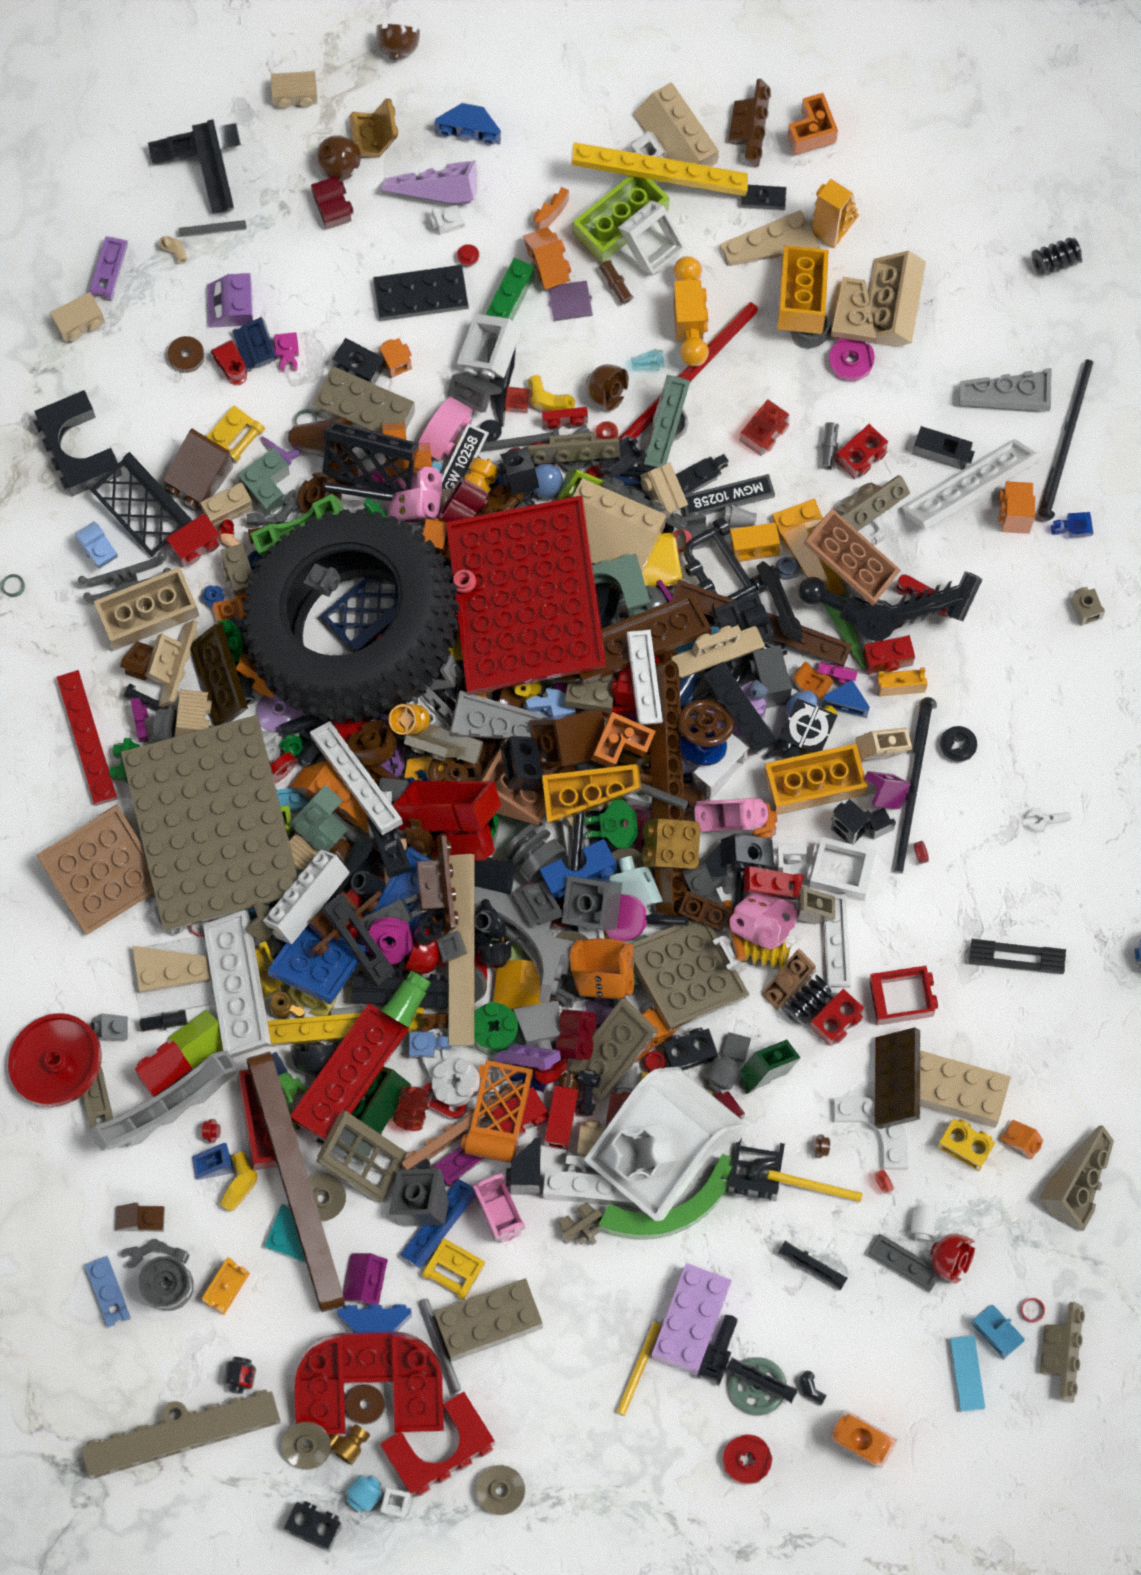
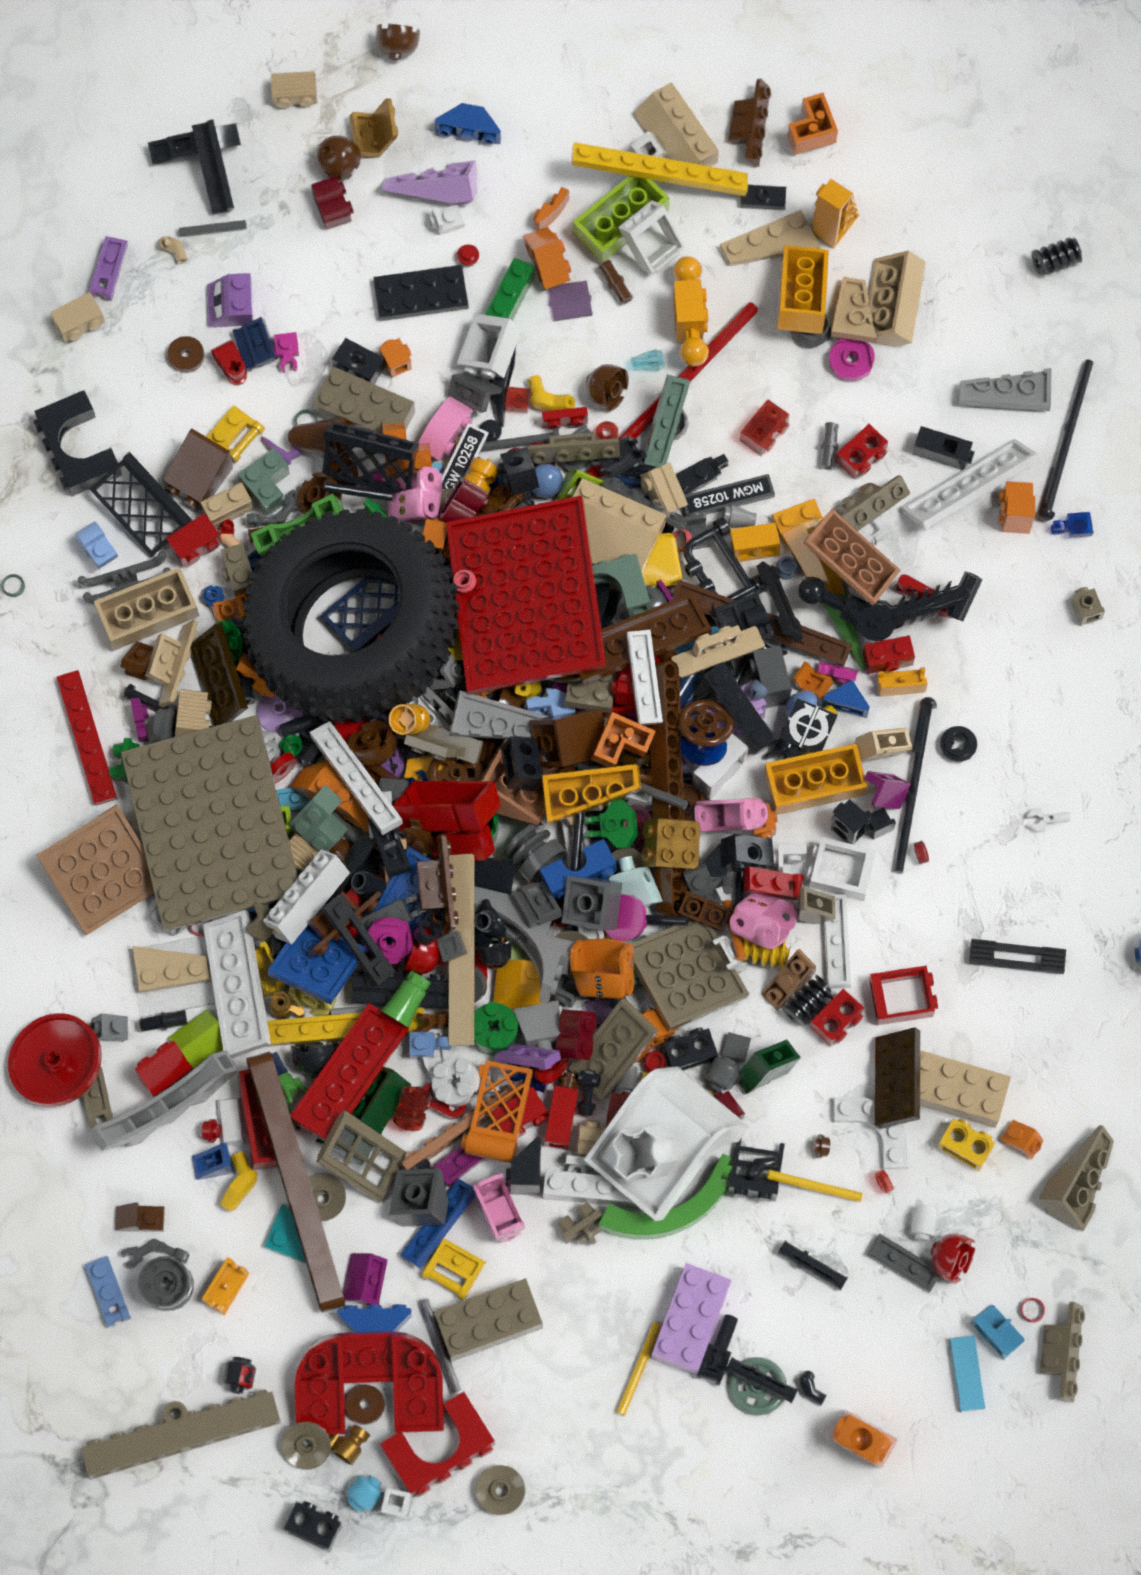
dark grey bracket [303,563,341,597] -> none
red plate [723,1434,772,1485] -> none
none -> white tile [217,1097,246,1146]

